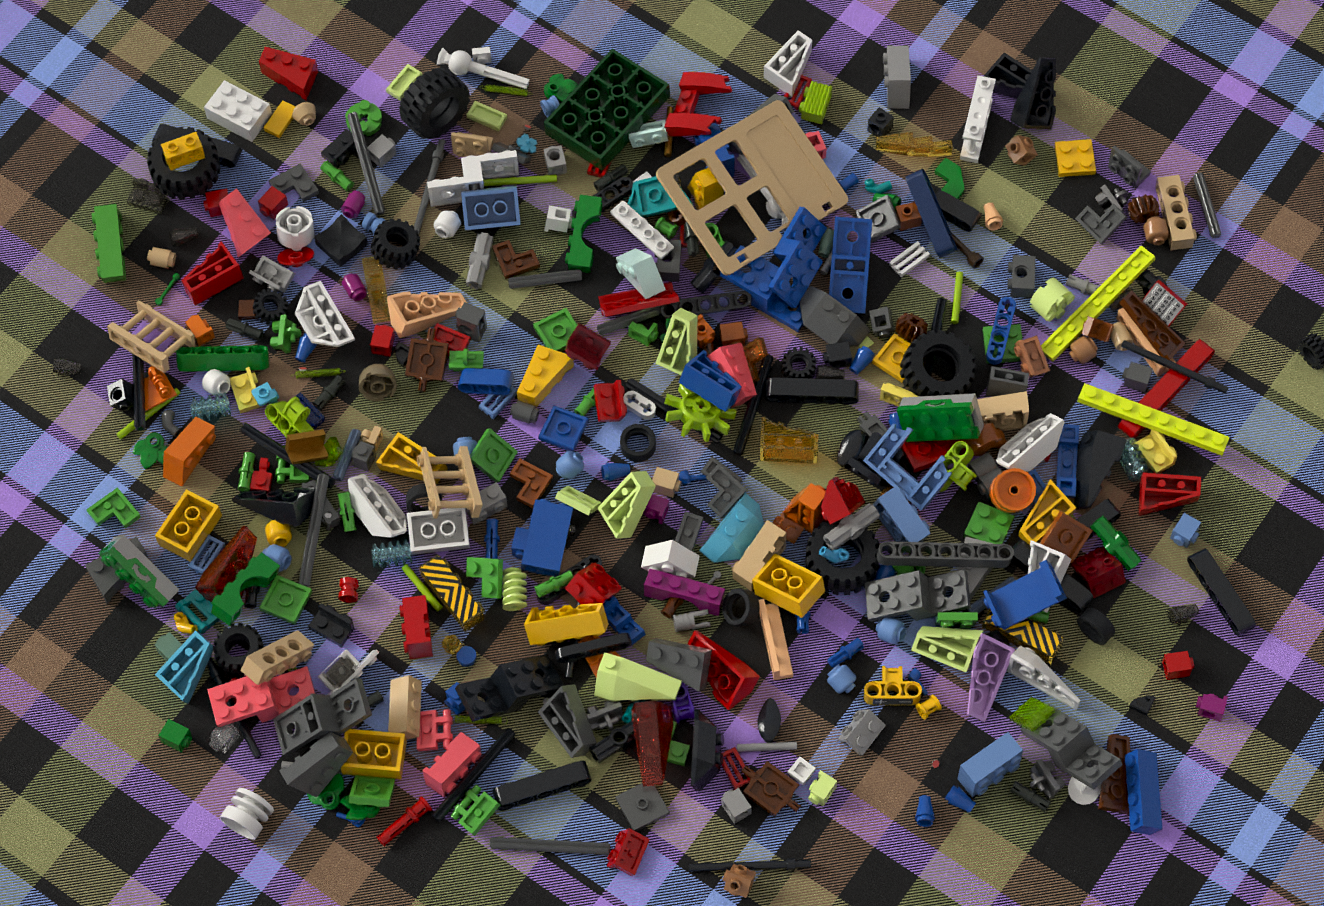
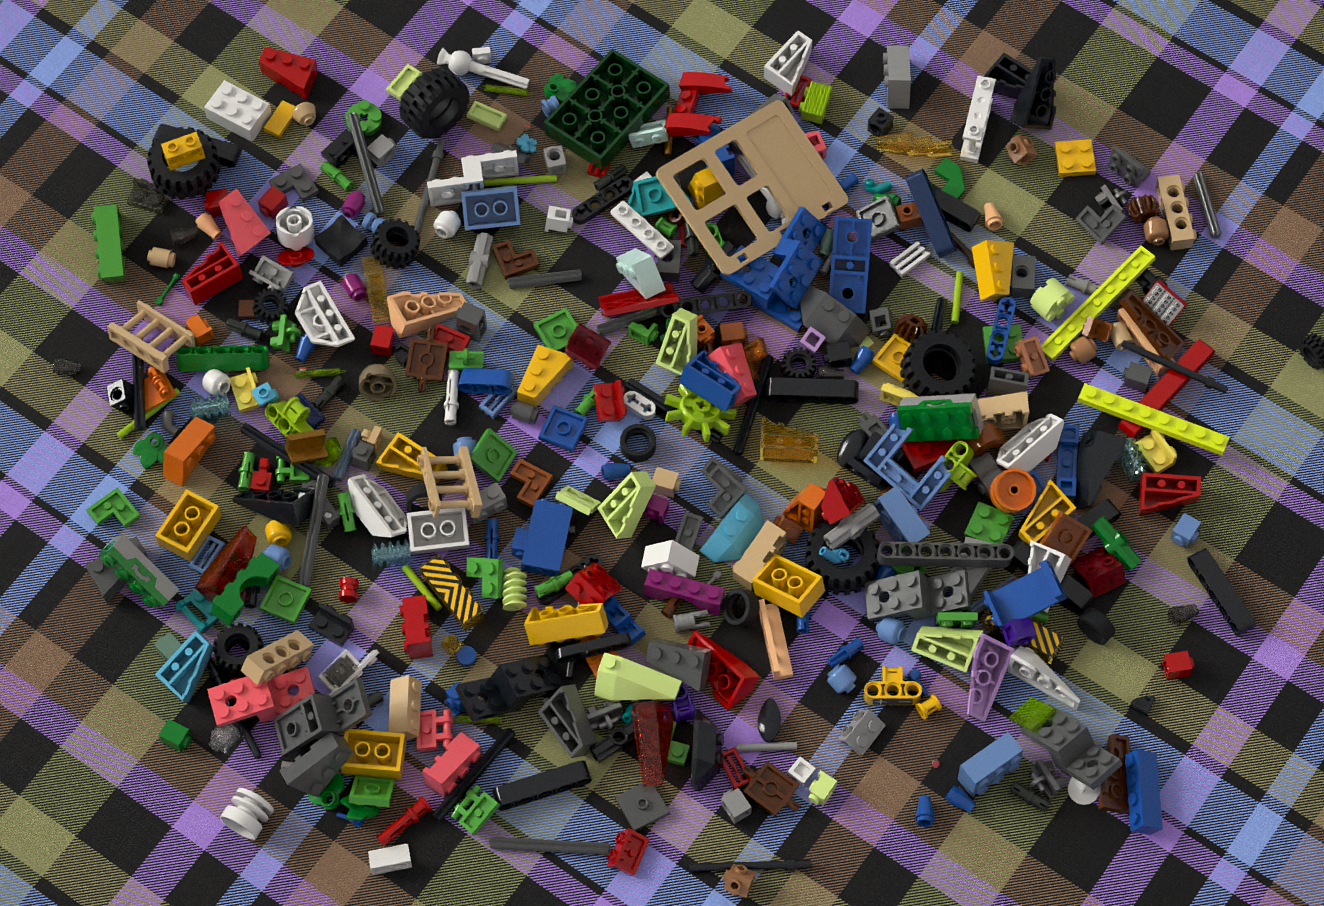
yellow arm [174,612,198,634] -> none
tan bracket [451,132,494,157] -> none
medium blue head [556,451,584,479] -> none
green arch [565,195,603,273] -> none
blue hand [679,470,707,485] -> none
magenta brick [1196,694,1228,722] -> none
none -> light nougat cone [195,212,222,240]
none -> white panel [368,844,412,875]
none -> white pin [444,369,460,425]
none -> lavender brick [798,326,826,354]
none -> yellow wedge [972,240,1014,302]
none -> dark purple brick [1001,618,1037,646]

